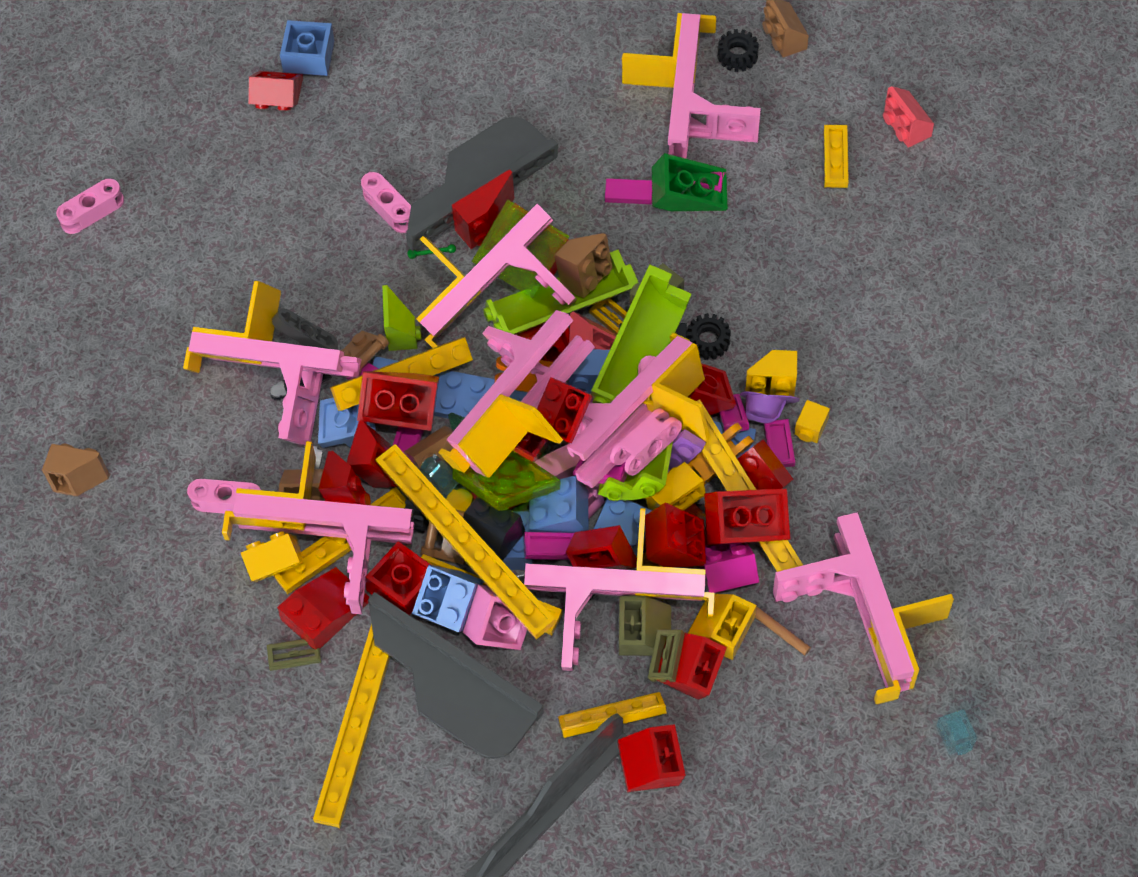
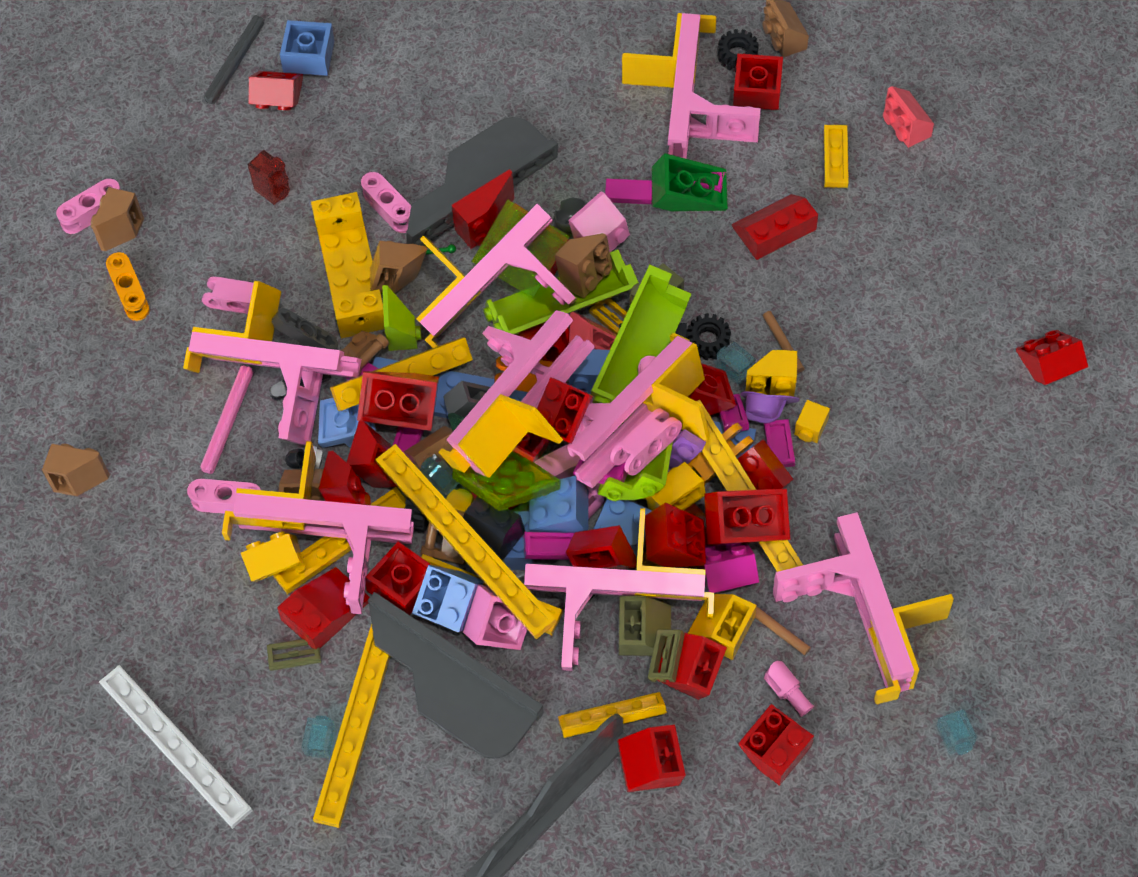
none -> medium nougat slope [91,187,144,251]
none -> white tile [99,665,253,829]
none -> light orange piece [106,252,150,321]
none -> bright pink axle [200,365,253,474]
none -> bright pink piece [202,277,254,314]
none -> dark grey axle [204,15,264,104]
none -> clear red brick [247,150,290,205]
none -> black hinge [285,448,305,469]
none -> clear light blue brick [301,716,337,759]
none -> yellow plate [311,192,384,339]
none -> medium nougat slope [370,241,427,293]
none -> dark grey slope [443,381,491,420]
none -> dark grey hair [554,197,587,233]
none -> bright pink slope [568,191,630,252]
none -> clear light blue brick [716,341,755,385]
none -> red slope [732,194,818,260]
none -> red brick [733,53,783,110]
none -> red slope [738,704,814,786]
none -> medium nougat bar [763,311,805,374]
none -> bright pink arm [764,661,814,717]
none -> red slope [1015,330,1088,385]

